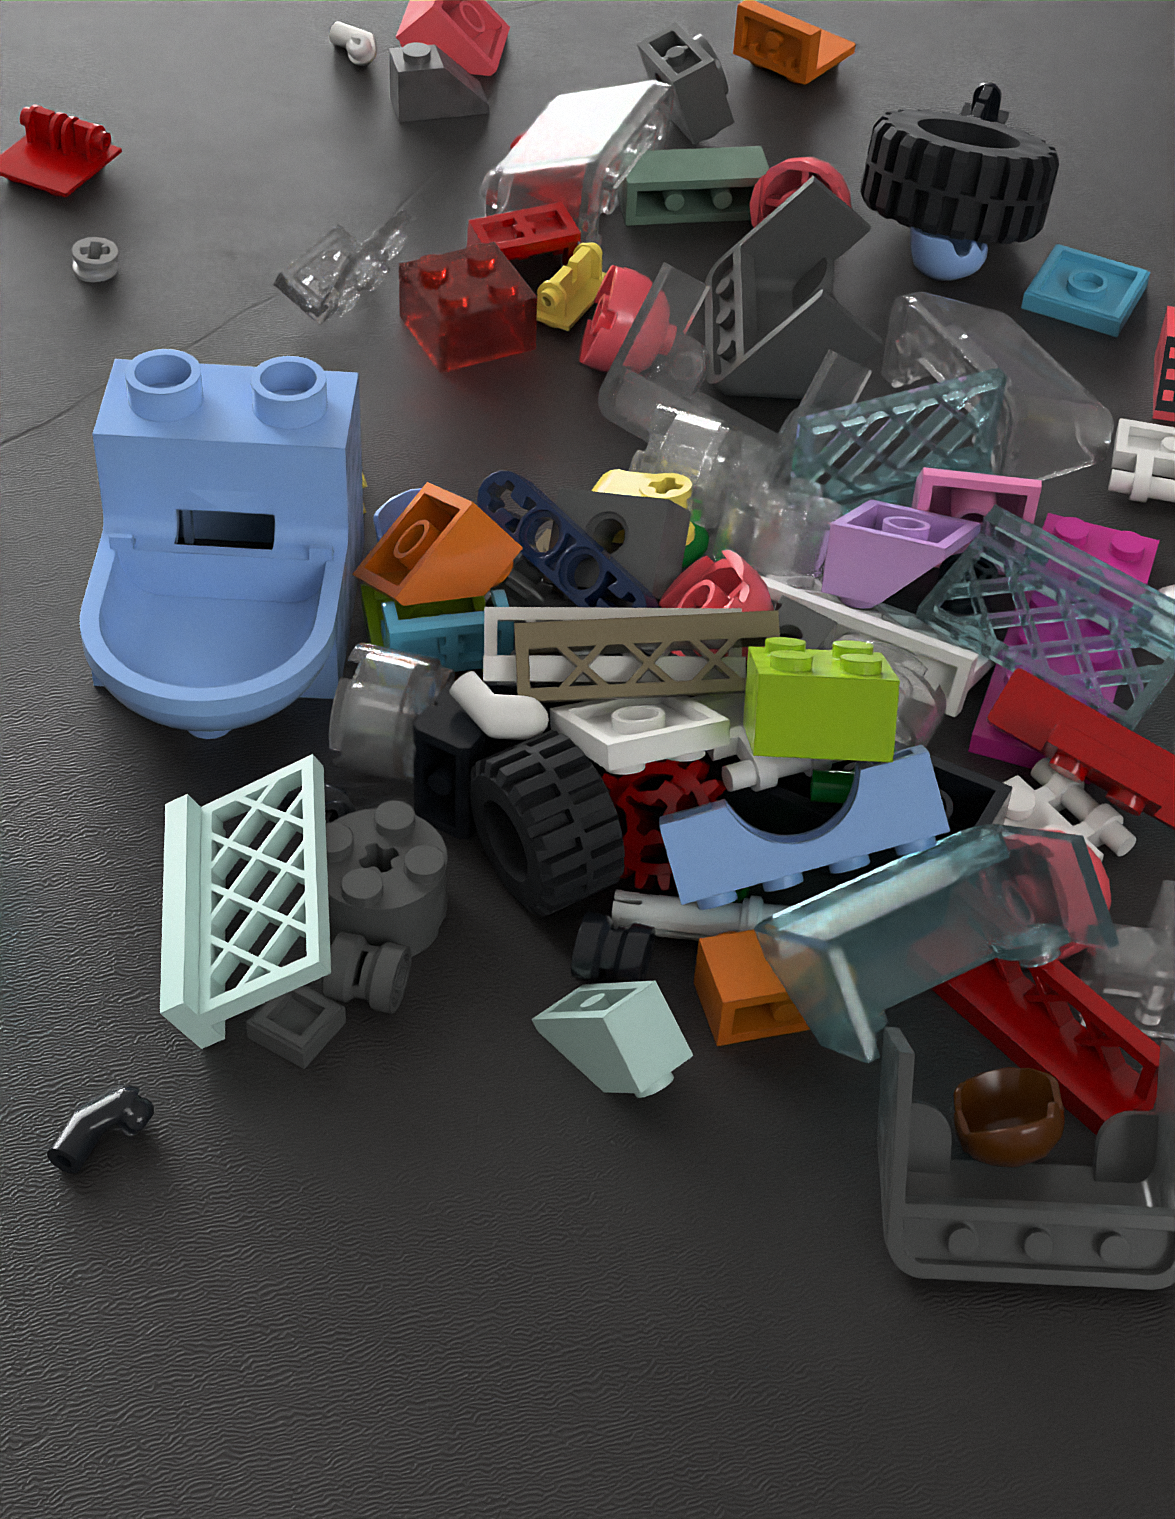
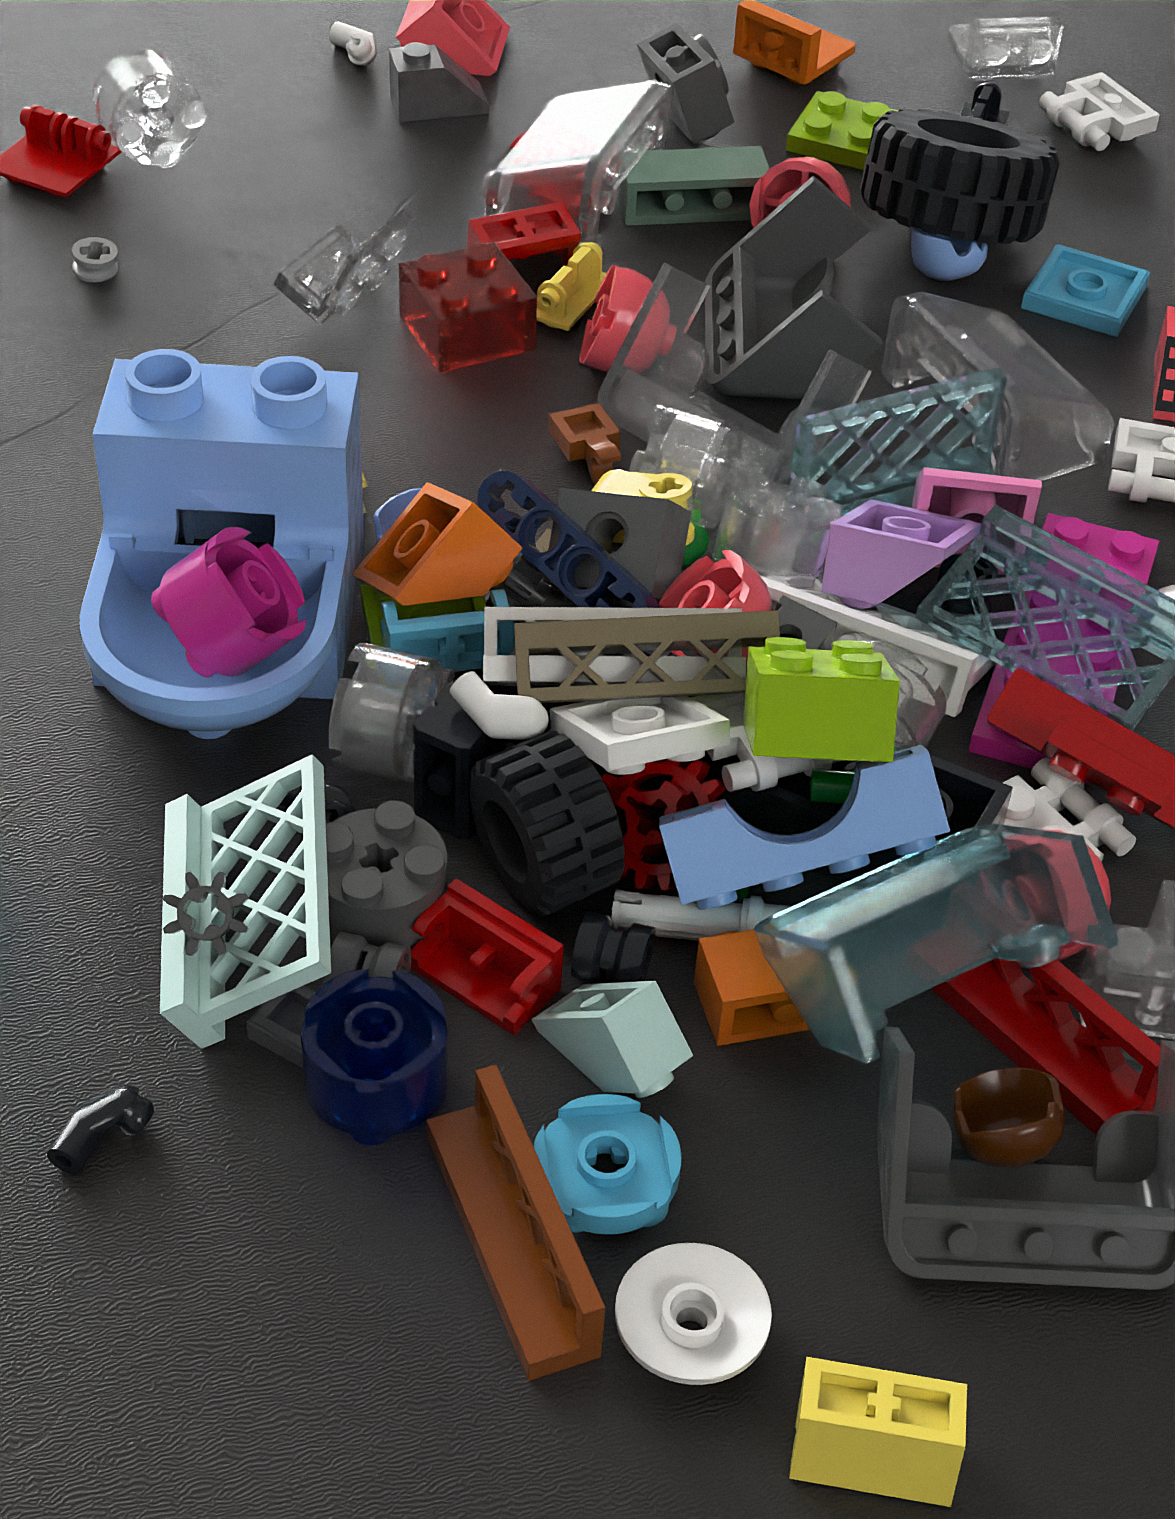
none -> clear brick [93,50,207,168]
none -> dark pink brick [151,527,306,678]
none -> dark grey gear [163,871,249,956]
none -> clear blue brick [301,969,448,1146]
none -> red hinge [410,878,564,1035]
none -> dark orange fence [426,1064,606,1381]
none -> medium azure plate [534,1094,681,1234]
none -> dark orange plate [548,403,621,485]
none -> white dish [615,1243,772,1385]
none -> lime plate [786,91,898,170]
none -> light yellow hinge [789,1357,967,1507]
none -> clear bracket [948,16,1064,80]
none -> white plate [1039,72,1160,151]

